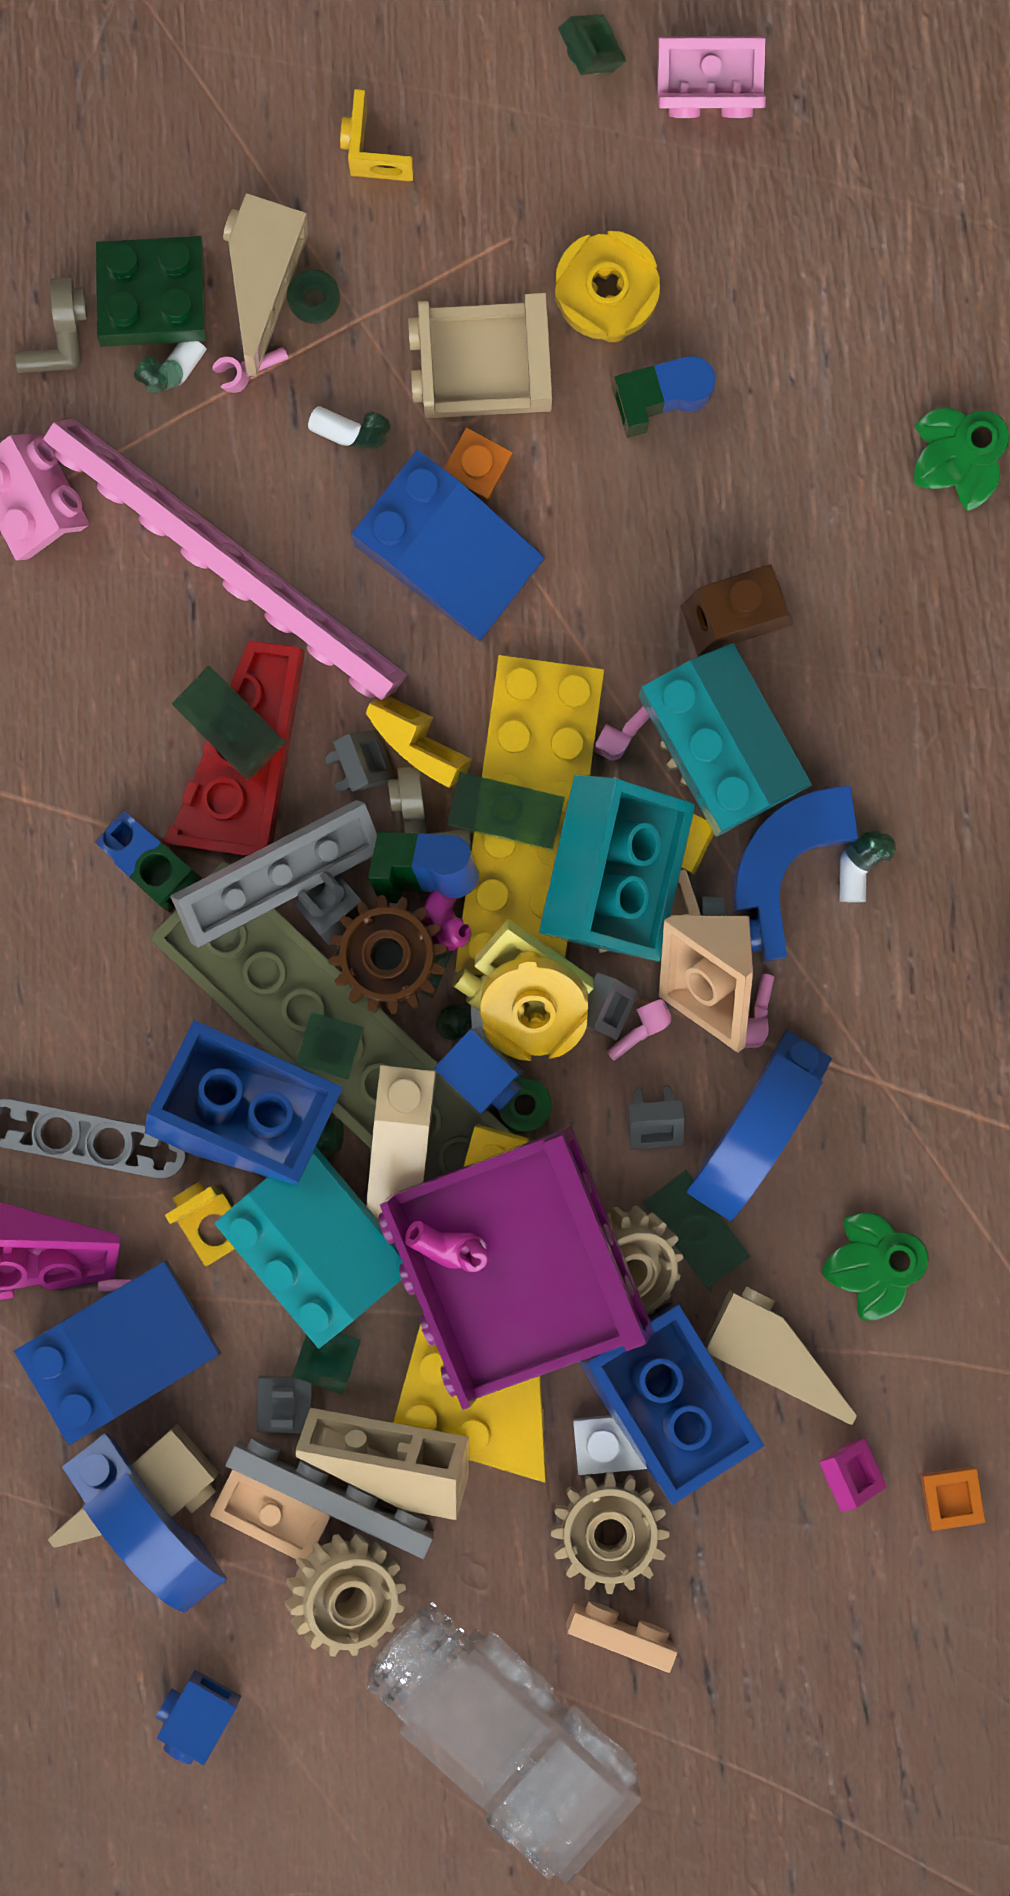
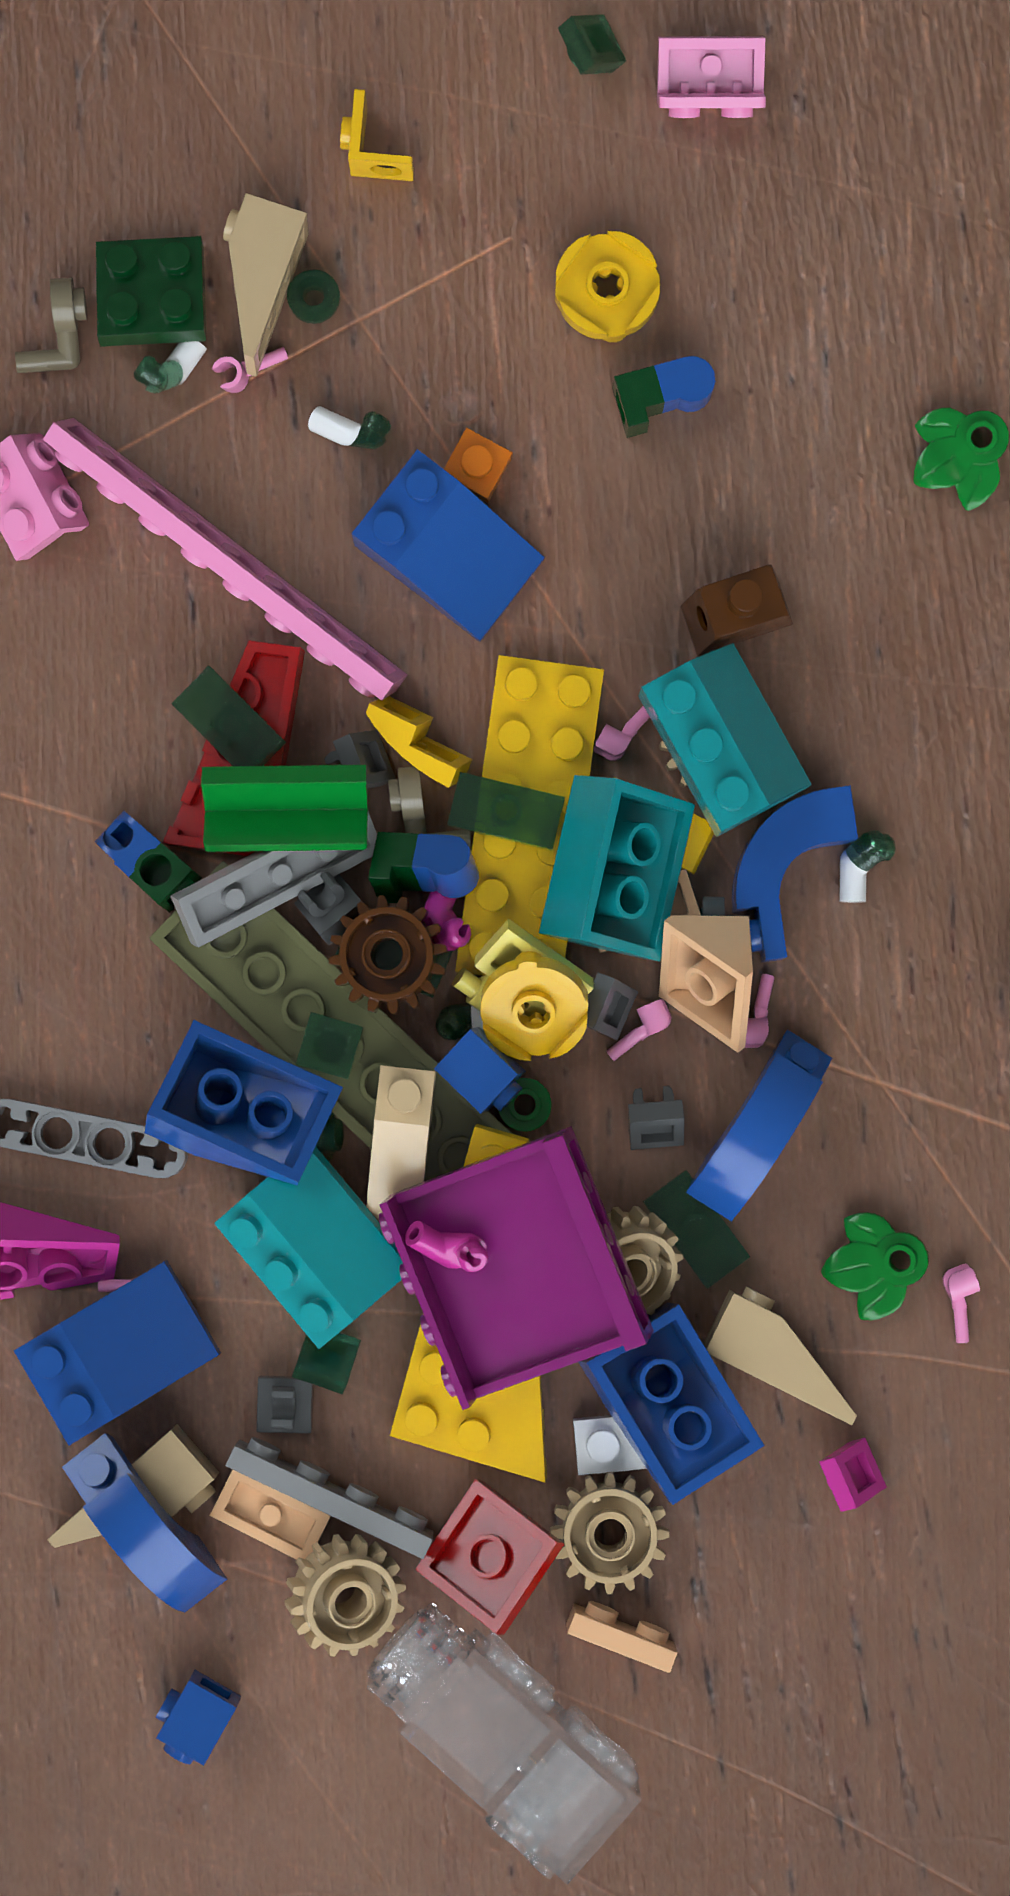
yellow bracket [165,1181,235,1266] -> none
tan slope [296,1408,469,1520] -> none
tan panel [408,293,552,418] -> none
orange plate [920,1466,985,1531] -> none
none -> green panel [201,765,368,852]
none -> plate [415,1479,564,1635]
none -> bright pink hand [942,1263,980,1343]

